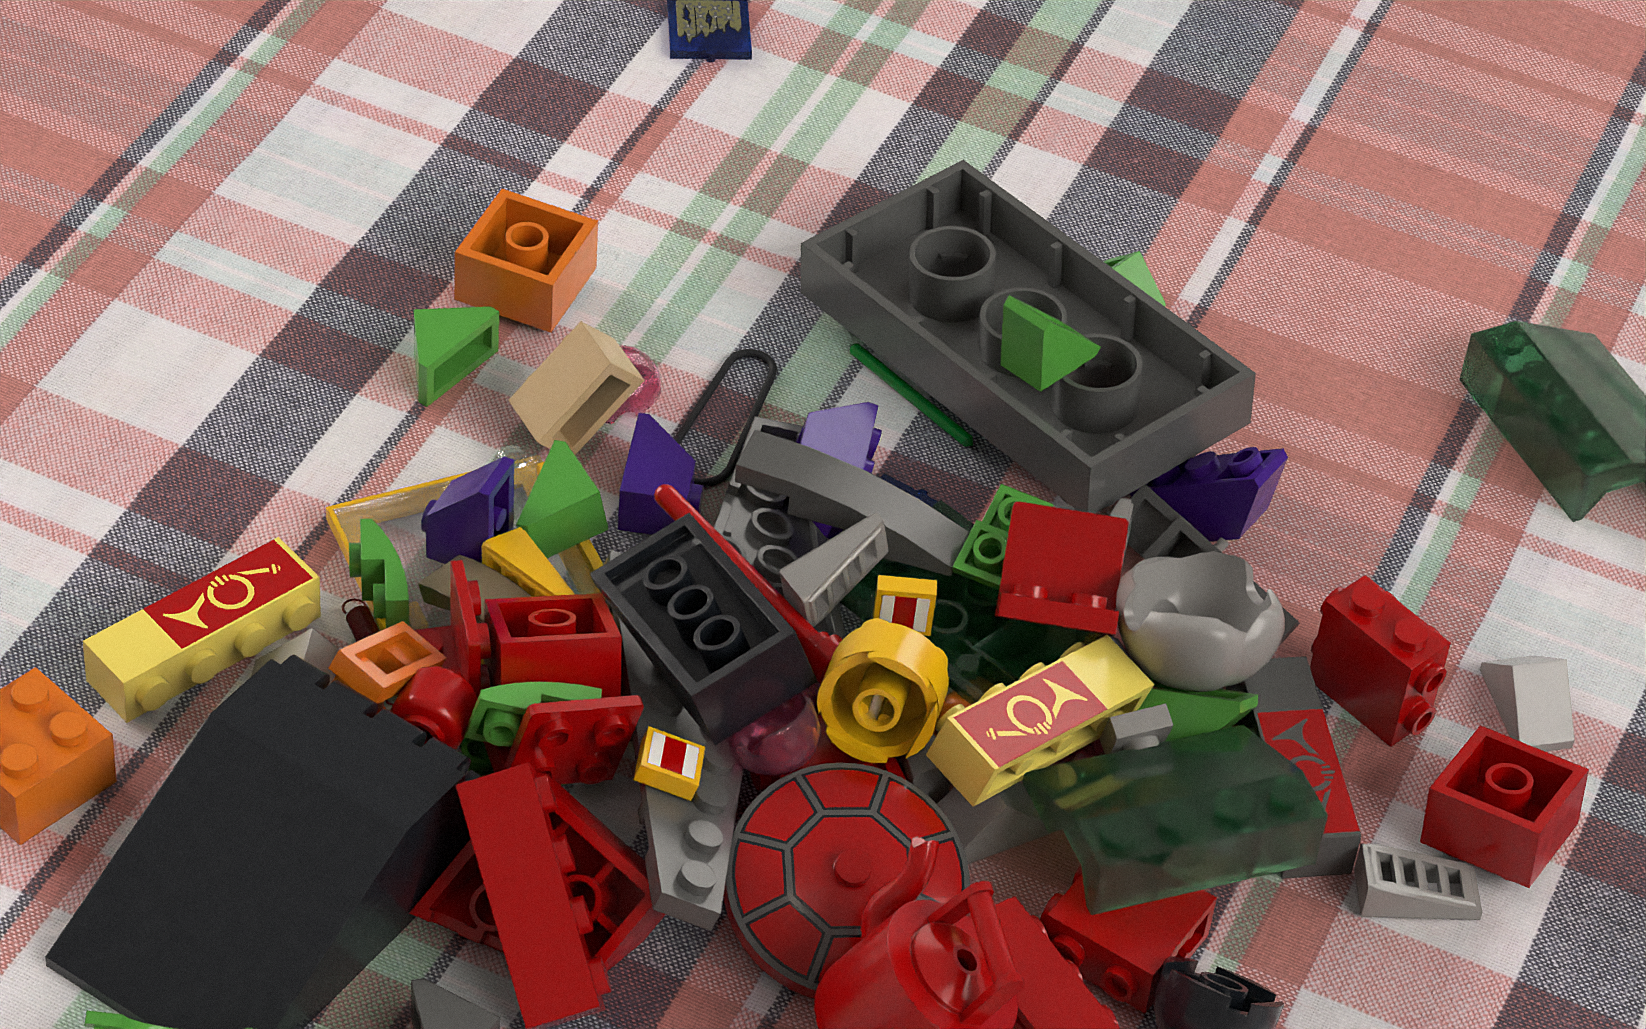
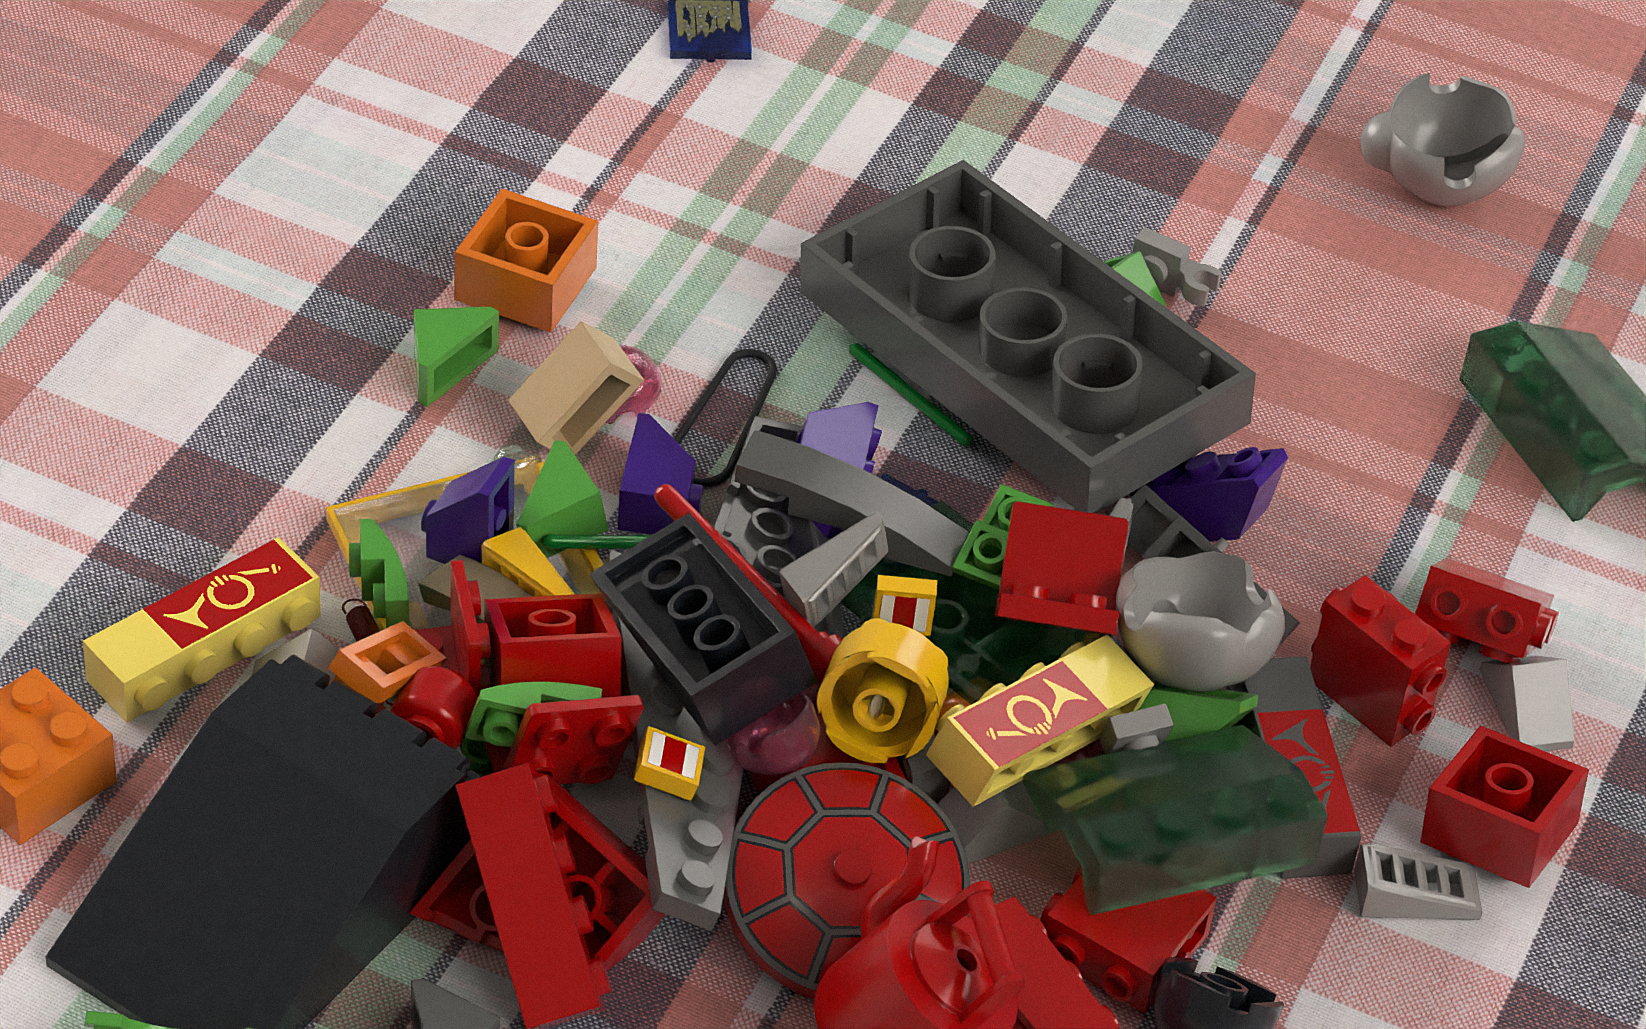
bright green slope [1001,295,1101,392] -> none
none -> green axle [542,534,652,549]
none -> light grey plate [1132,227,1222,307]
none -> light grey piece [1360,73,1525,206]
none -> red brick [1415,558,1559,663]

